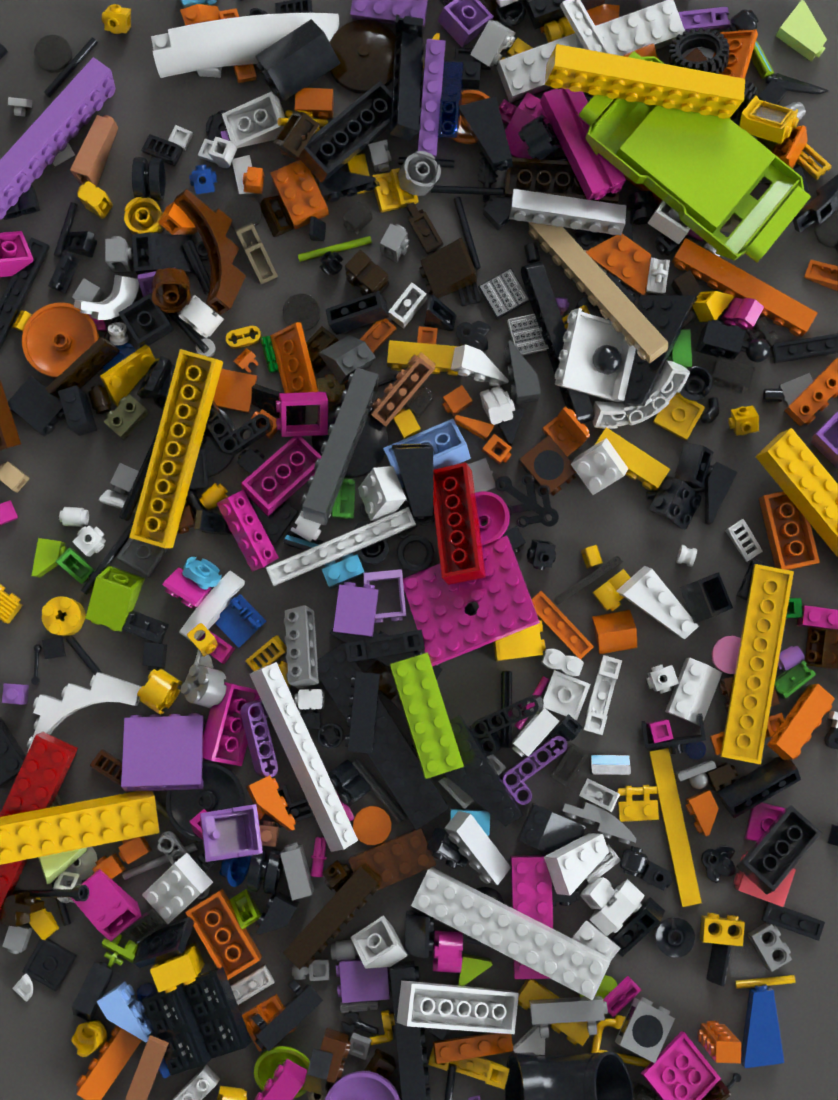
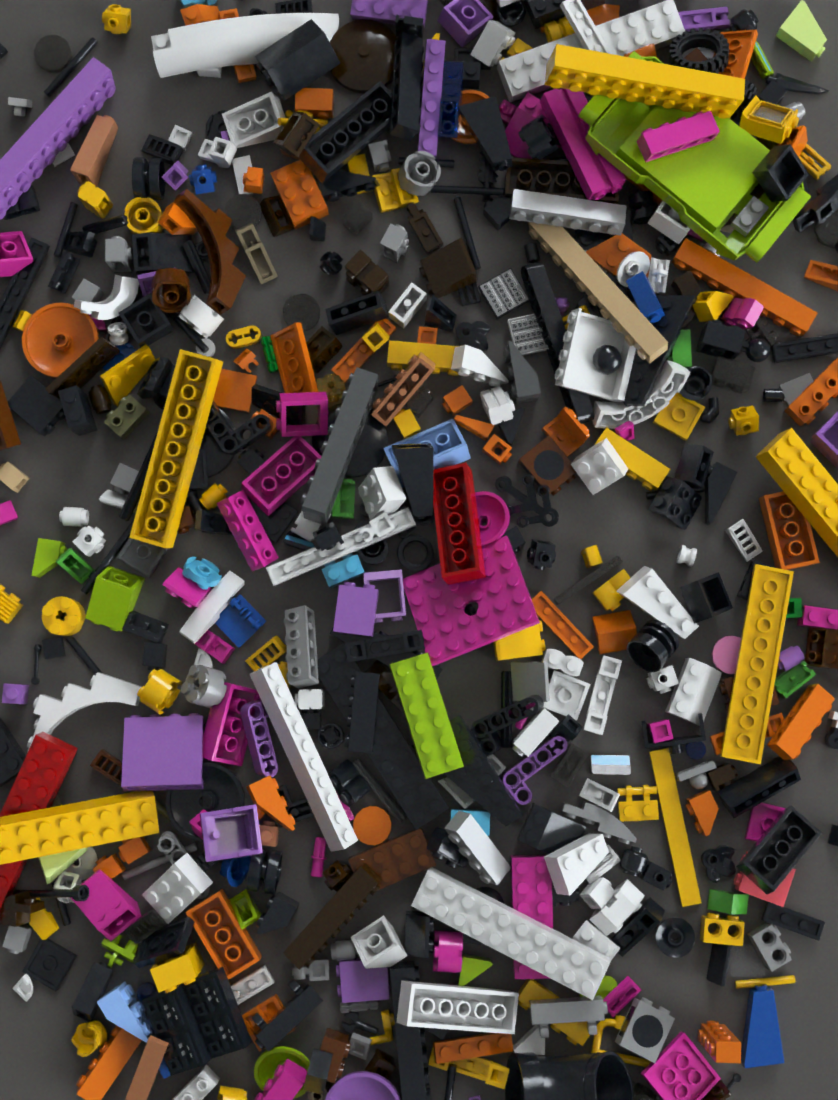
yellow bracket [187,623,218,657] -> none
light grey brick [280,842,314,900] -> none
lime bar [298,236,372,262] -> none
dark grey slope [319,335,376,384] -> none
light grey piece [468,458,496,493] -> none
none -> black axle [82,215,128,234]
none -> medium lavender brick [162,161,189,191]
none -> black brick [312,521,344,551]
none -> white plate [359,512,396,544]
none -> yellow brick [362,322,390,352]
none -> light grey tile [511,661,550,702]
none -> dark pink tile [615,421,634,440]
none -> white dish [617,251,650,287]
none -> blue brick [626,271,665,323]
none -> black wheel [627,620,679,672]
none -> dark pink brick [637,111,720,163]
none -> bright green slope [707,889,749,914]
none -> light grey plate [730,196,769,237]
none -> black piece [752,144,809,202]

